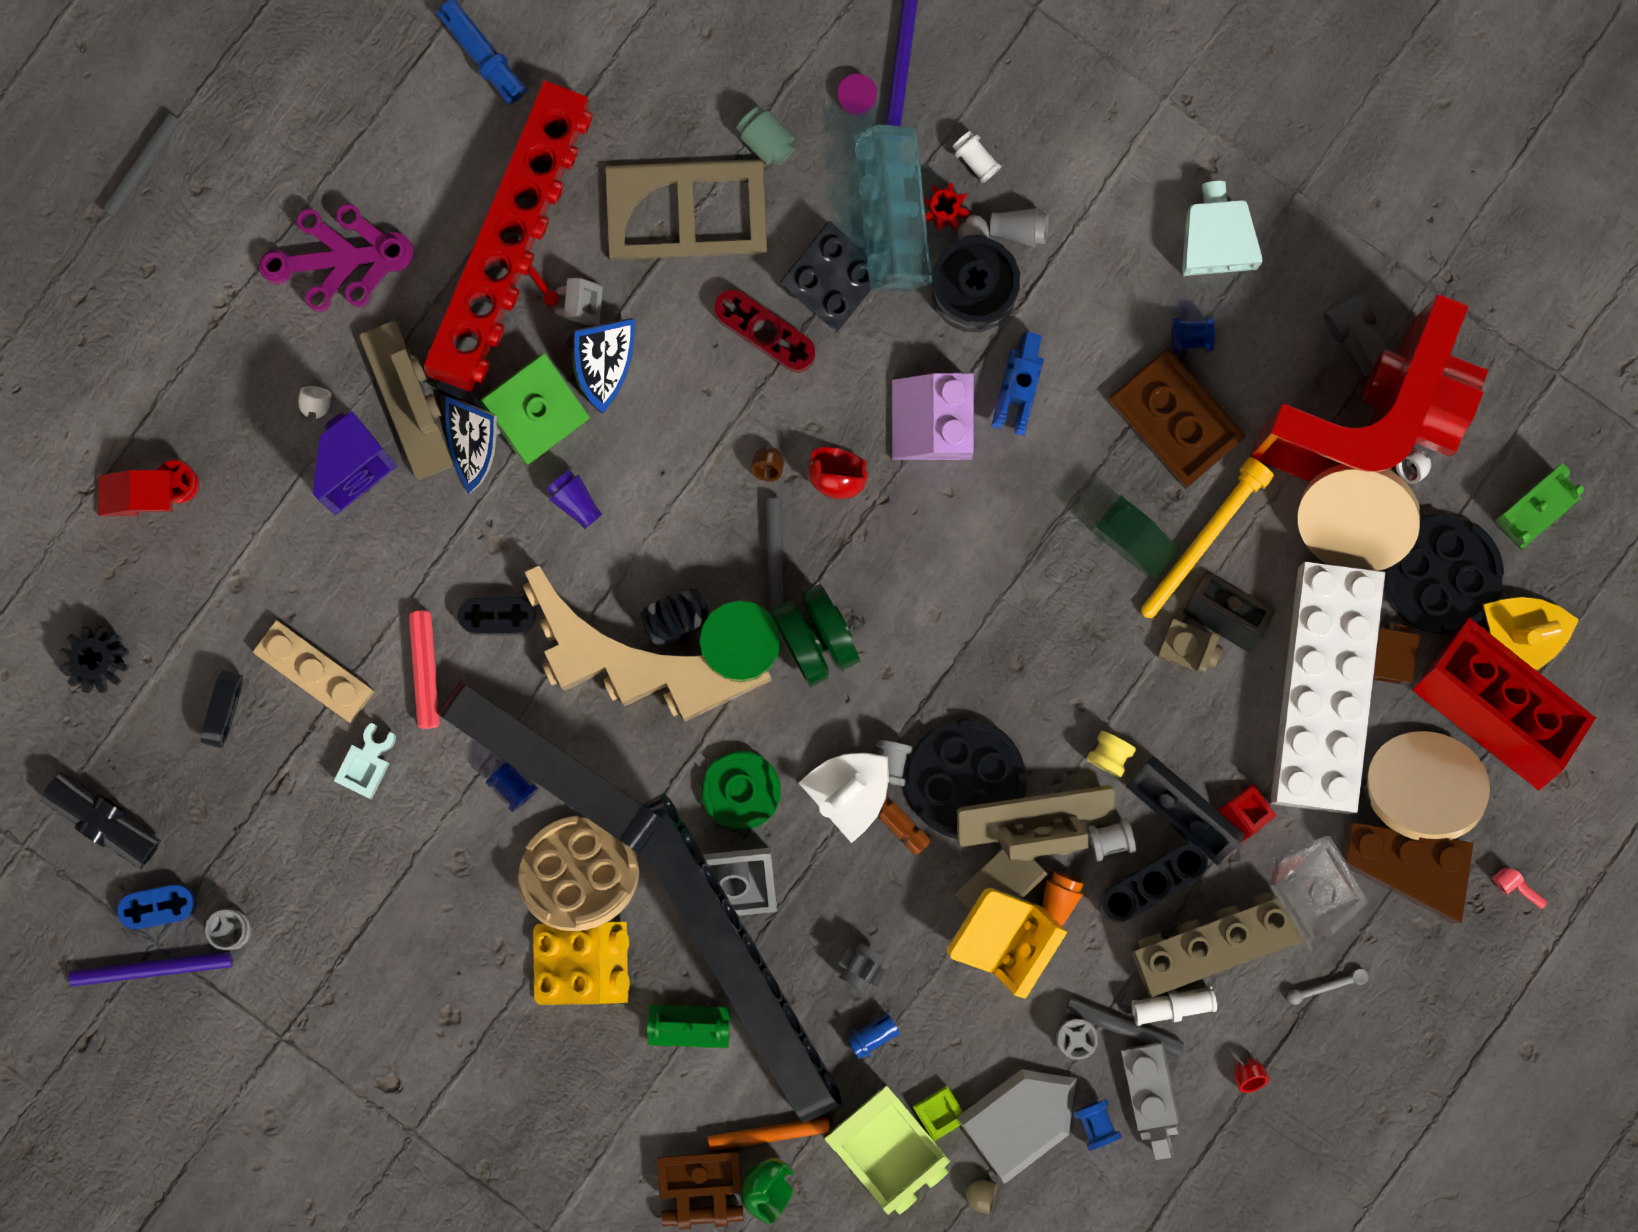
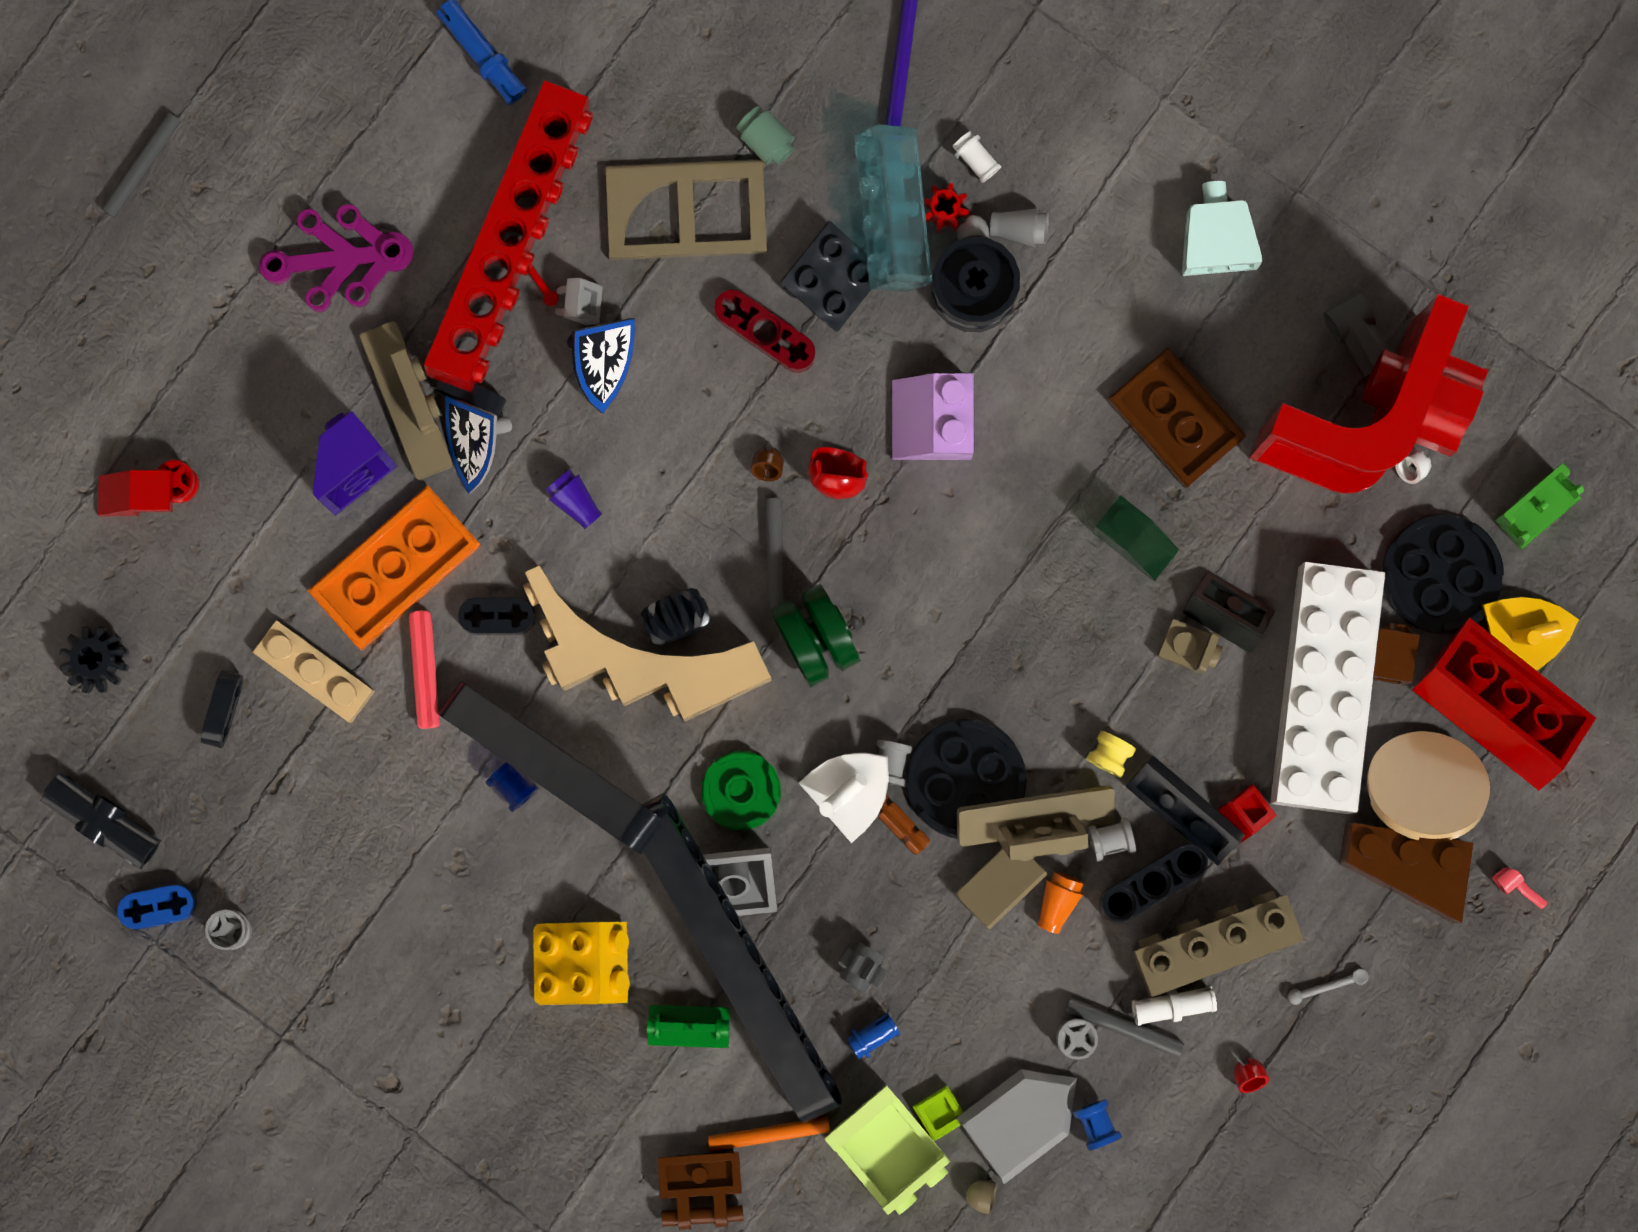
dark purple bar [69,951,233,987] -> none
white hinge [298,386,332,419] -> none
light aqua plate [334,723,396,799] -> none
bright green plate [479,353,590,465] -> none
tan tile [517,815,639,931] -> none
green tile [700,601,781,683] -> none
green hair [740,1158,794,1225] -> none
magenta tile [837,74,877,116] -> none
yellow bracket [947,888,1067,999] -> none
blue hinge [991,331,1044,436] -> none
light grey hinge [1121,1042,1179,1160] -> none
yellow piece [1141,457,1274,618] -> none
clear blue bush [1171,316,1215,353] -> none
clear slope [1269,836,1370,951] -> none
tan tile [1298,464,1420,571] -> none
none -> orange tile [307,485,482,651]

